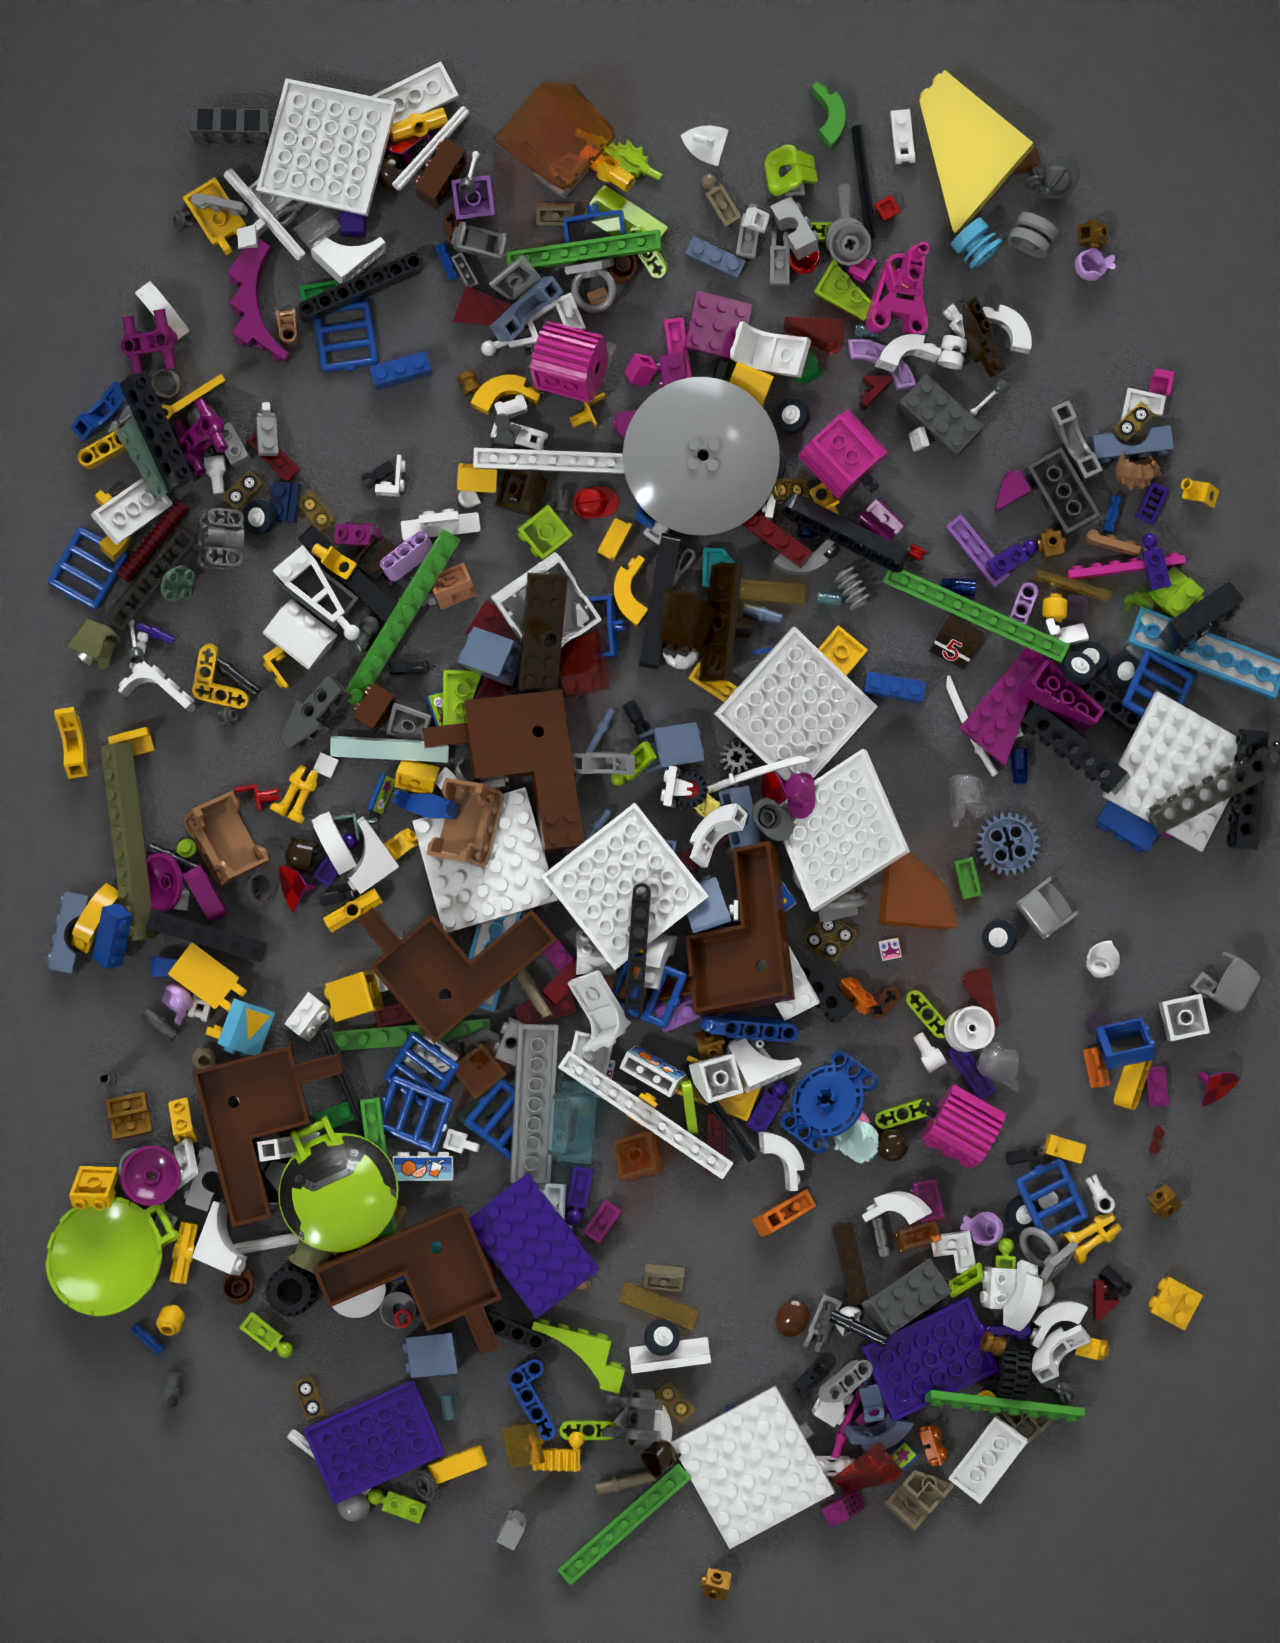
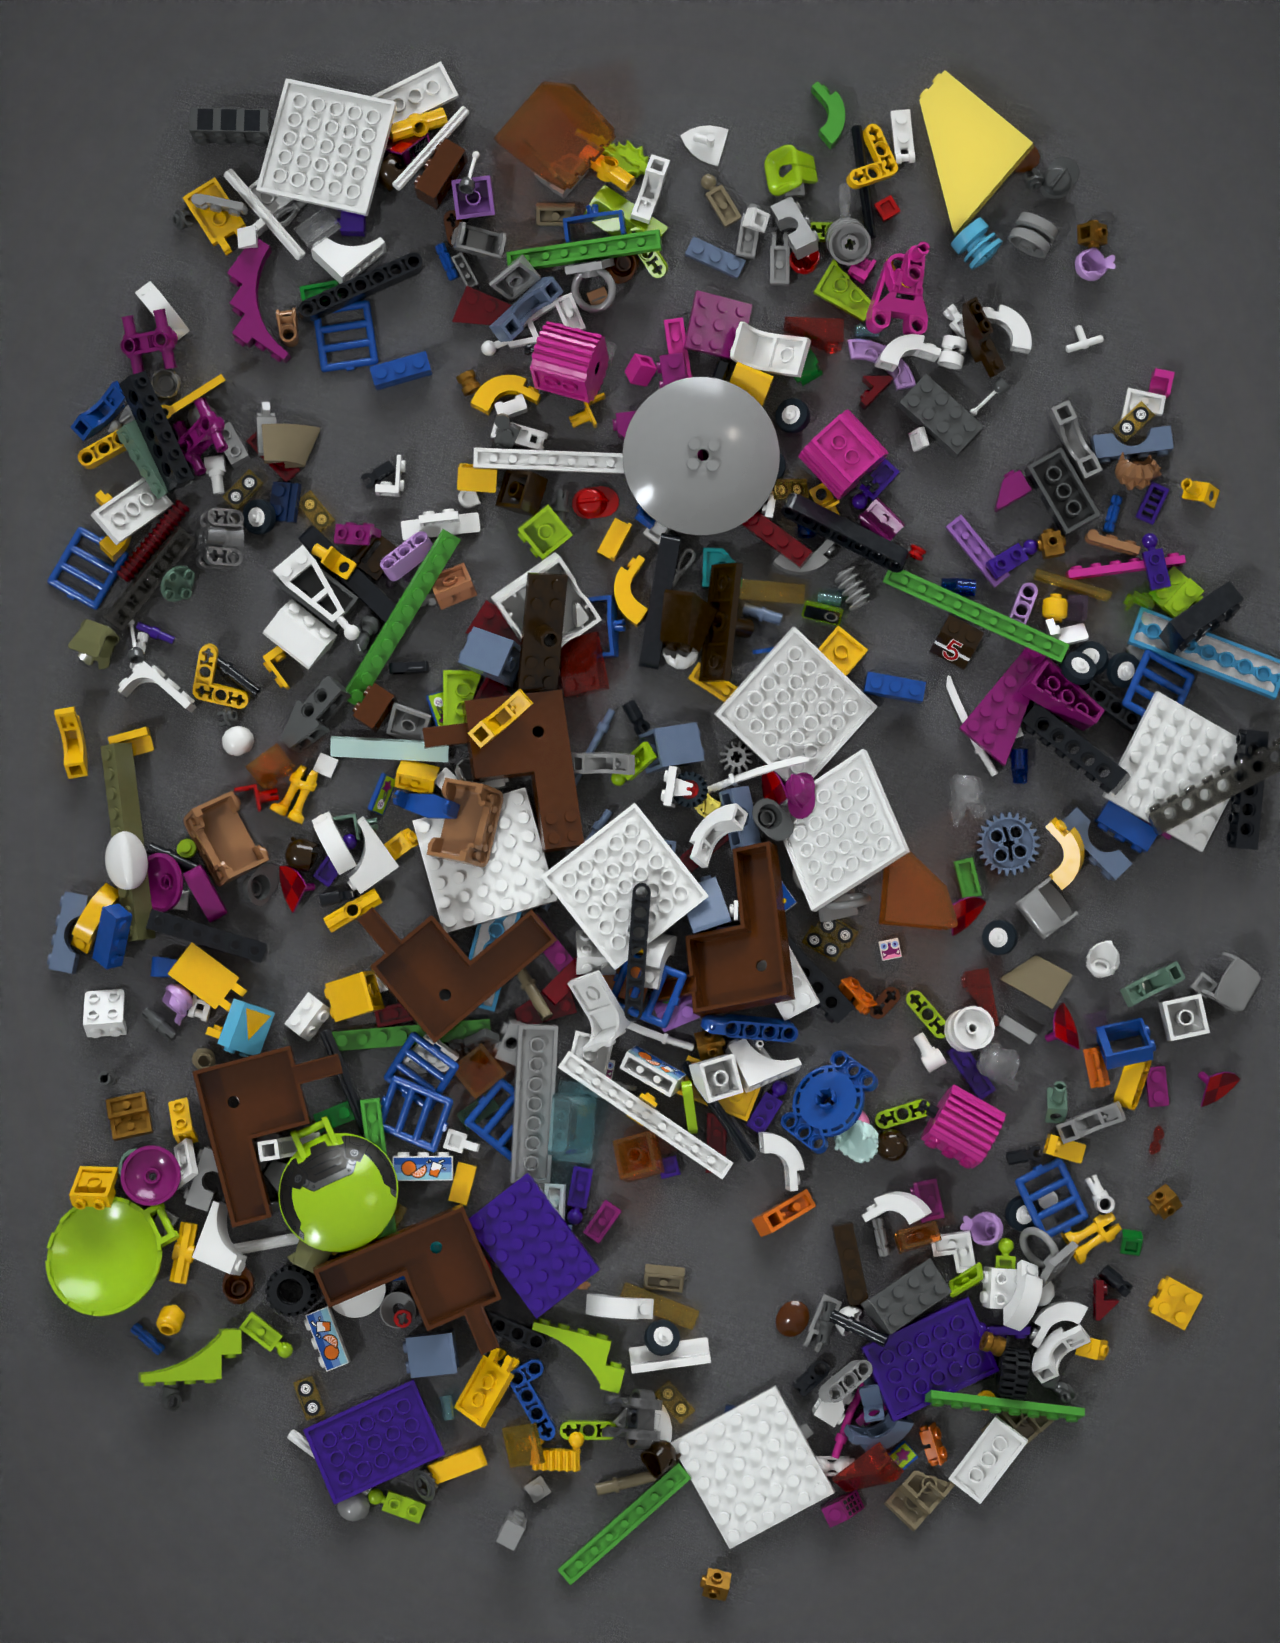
none -> white bracket [83,989,127,1038]
none -> white piece [105,831,148,890]
none -> lime arch [138,1328,242,1386]
none -> white hair [222,726,254,756]
none -> clear orange slope [245,743,296,789]
none -> dark tan slope [262,424,320,468]
none -> brick [304,1306,351,1372]
none -> yellow panel [448,1161,478,1206]
none -> yellow tile [454,1348,520,1428]
none -> yellow arch [468,688,534,748]
none -> light grey plate [524,1474,552,1503]
none -> white arch [586,1294,654,1319]
none -> white sword [627,1021,694,1051]
none -> white arch [631,154,670,224]
none -> dark purple tile [657,1155,681,1179]
none -> slope [802,600,844,626]
none -> yellow beam [846,124,898,189]
none -> dark purple plate [852,459,900,509]
none -> shield [944,896,986,936]
none -> light grey piece [997,1015,1037,1045]
none -> dark tan slope [1000,955,1072,1009]
none -> yellow arch [1045,817,1085,890]
none -> shield [1045,1002,1080,1050]
none -> sand green bracket [1045,1081,1068,1123]
none -> light grey arch [1056,1101,1126,1144]
none -> sand blue arch [1062,807,1133,881]
none -> white piece [1065,325,1104,353]
none -> sand green arch [1120,961,1186,1008]
none -> green slope [1120,1229,1143,1256]

